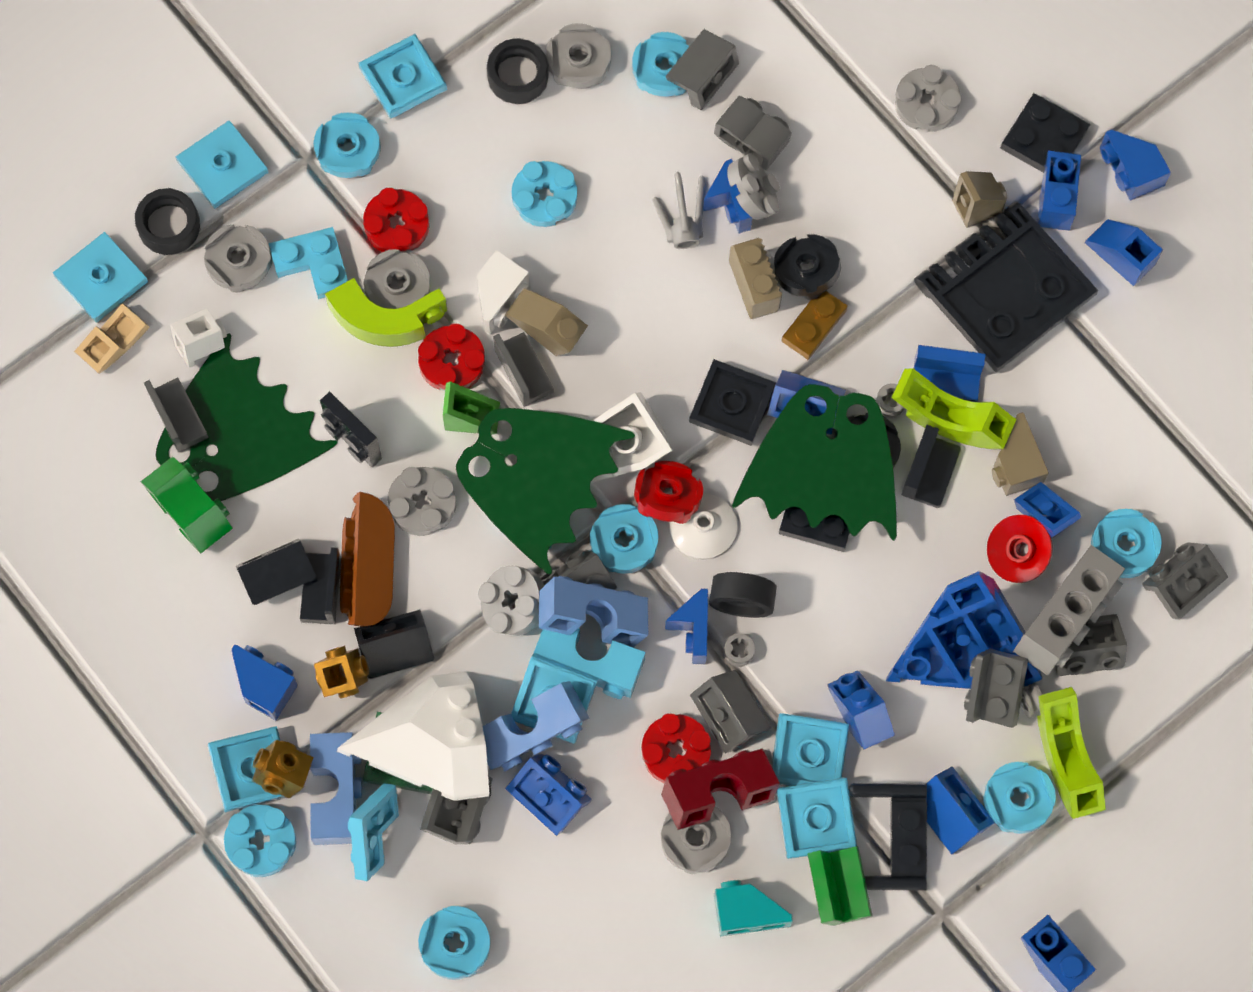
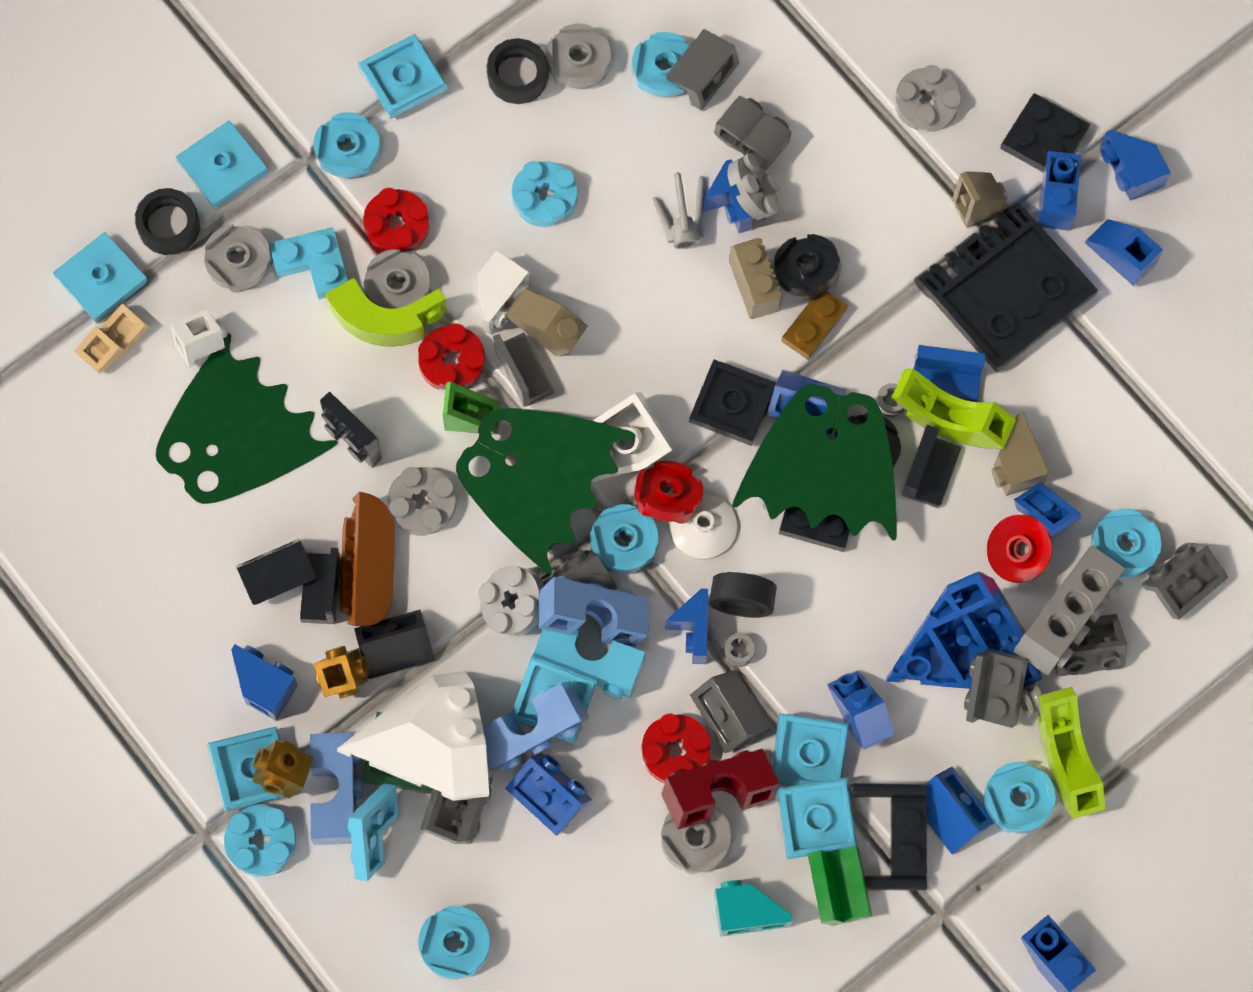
green brick [140,457,233,554] -> none
dark grey panel [144,377,209,453] -> none

